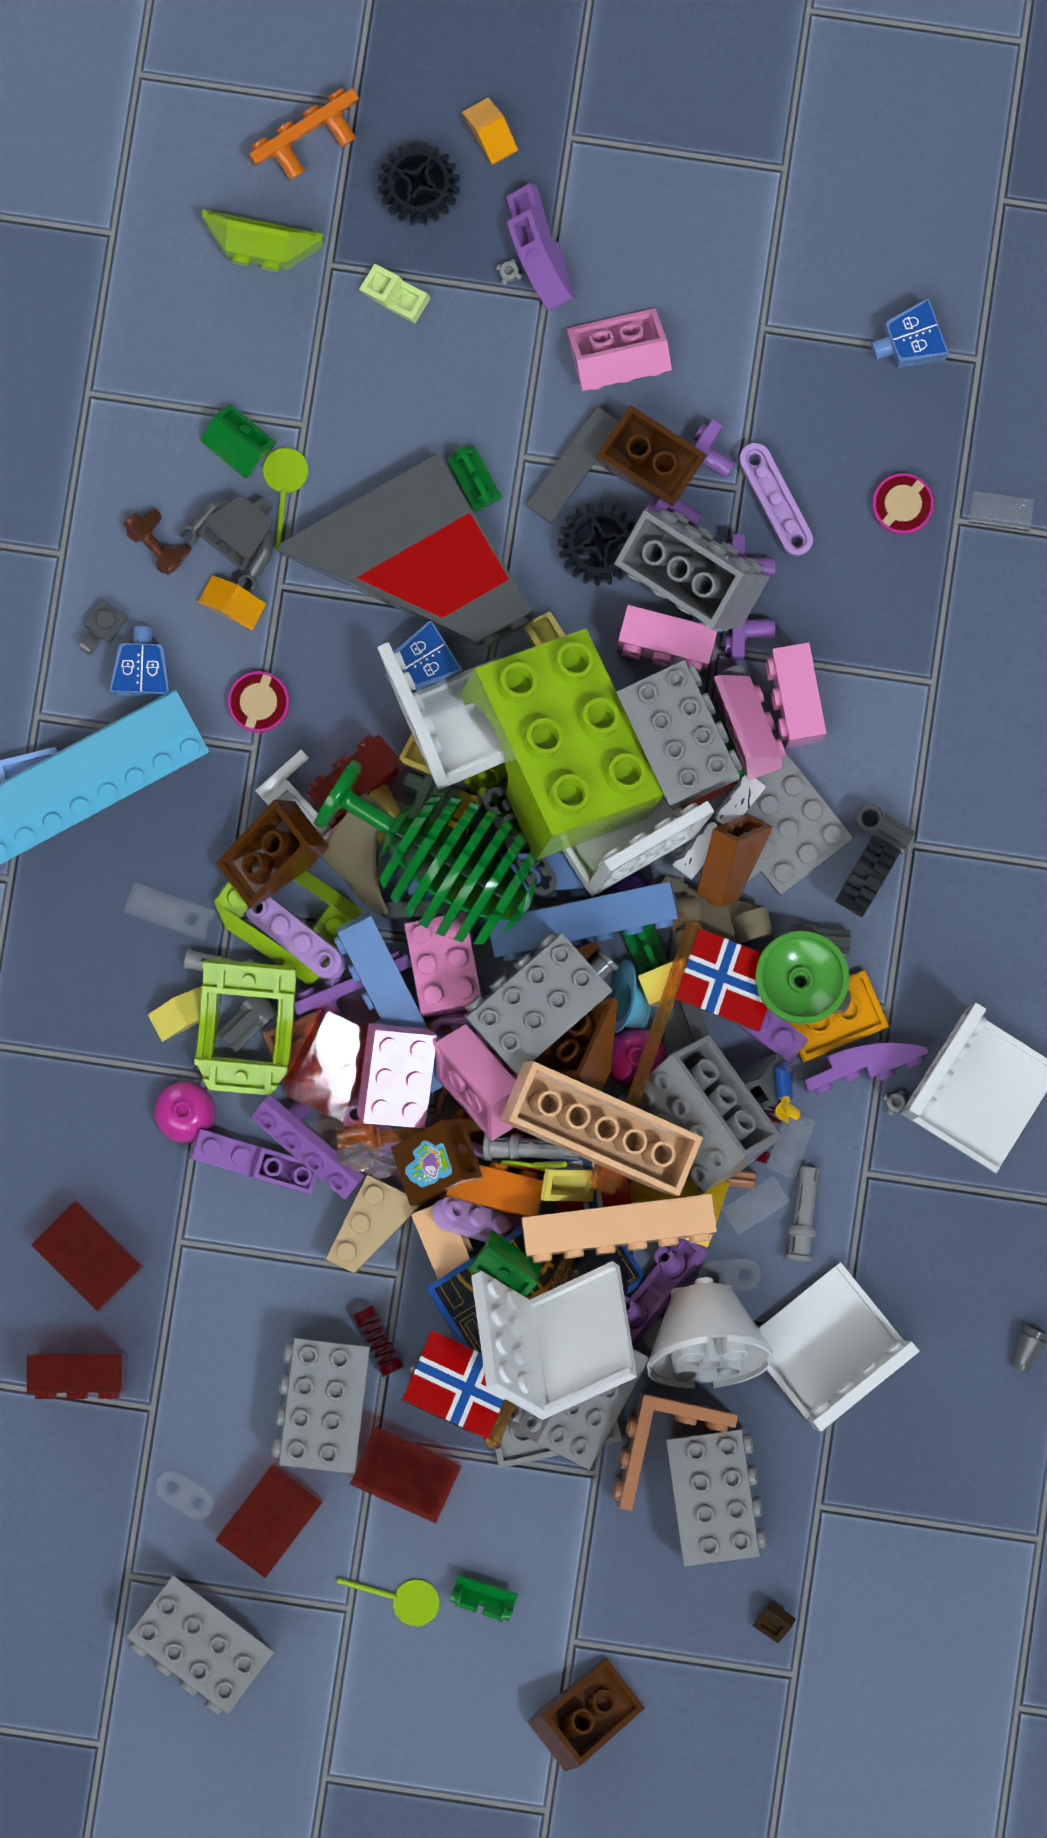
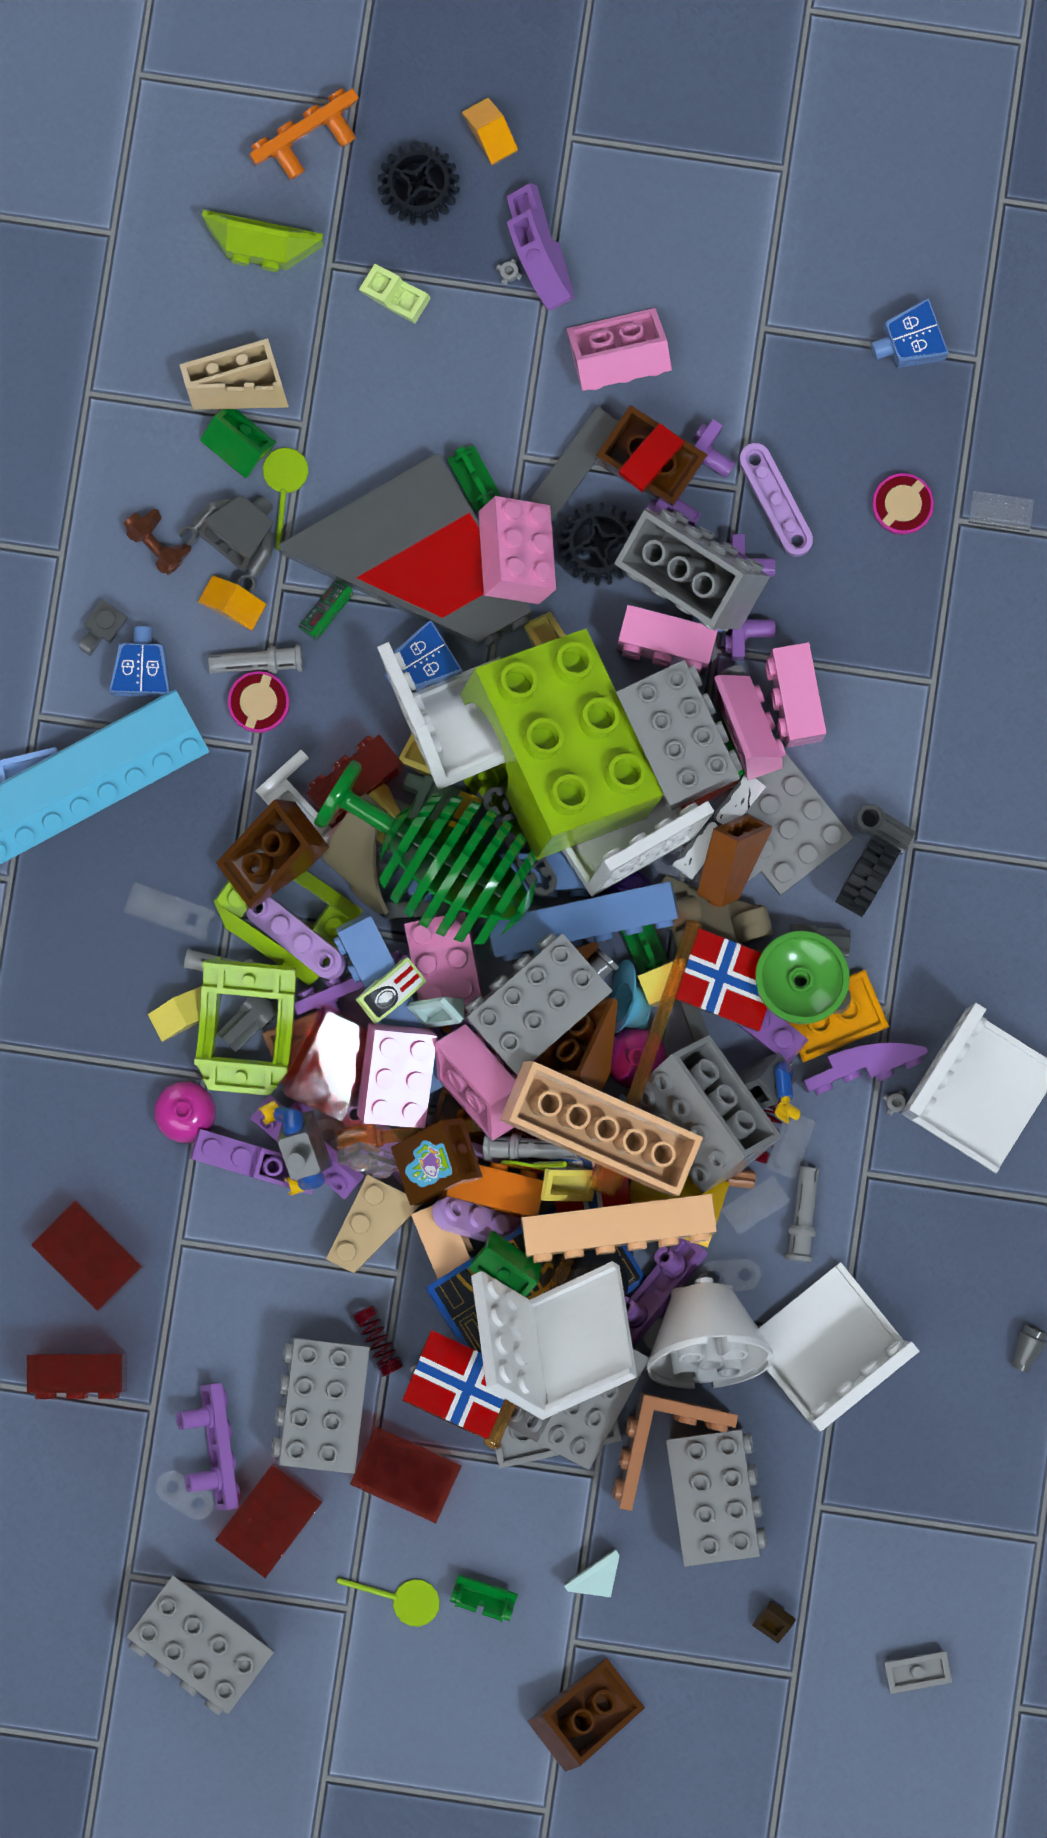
none -> medium lavender plate [176,1383,241,1510]
none -> tan wedge [179,338,289,410]
none -> light grey pin [208,644,303,674]
none -> dark grey torso [258,1101,332,1196]
none -> green slope [299,581,353,641]
none -> slope [356,957,427,1024]
none -> light aqua slope [407,997,464,1028]
none -> bright pink brick [478,496,556,604]
none -> light aqua slope [564,1549,620,1597]
none -> red slope [618,423,684,492]
none -> light grey plate [884,1650,952,1694]

